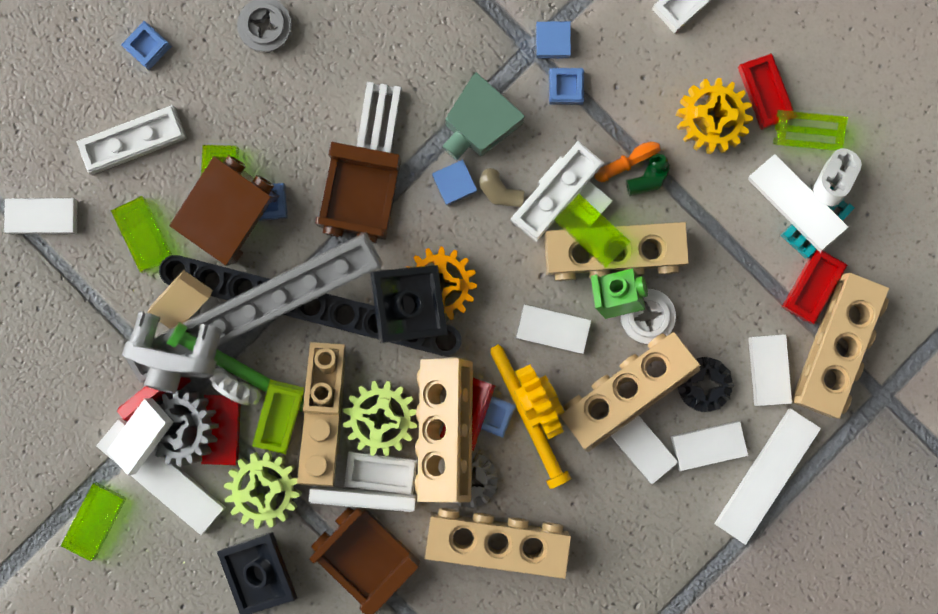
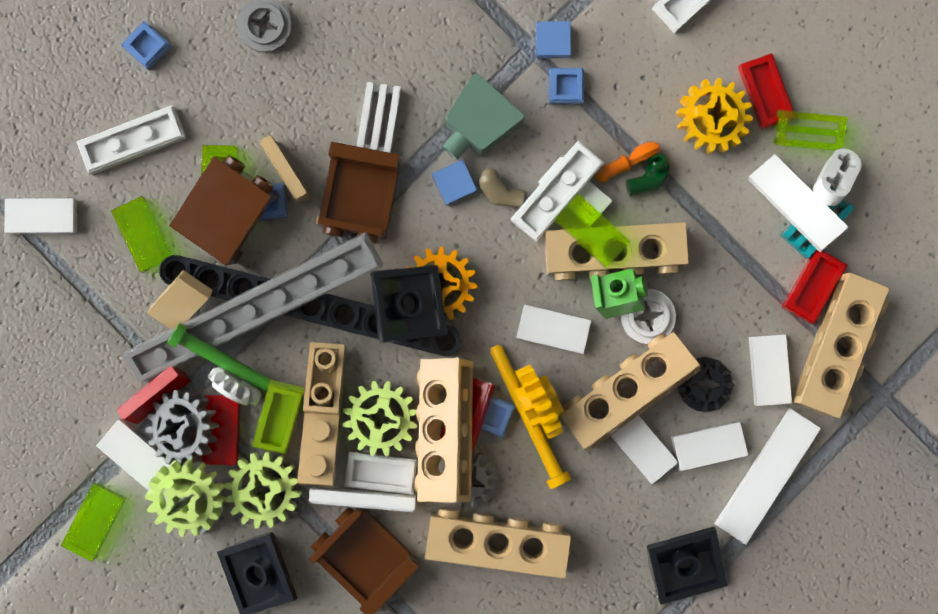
white tile [107,398,173,475] -> none
light grey connector [122,312,223,394] -> none
none -> yellowish green gear [145,459,226,537]
none -> tan tile [260,135,312,204]
none -> black slope [646,526,727,605]

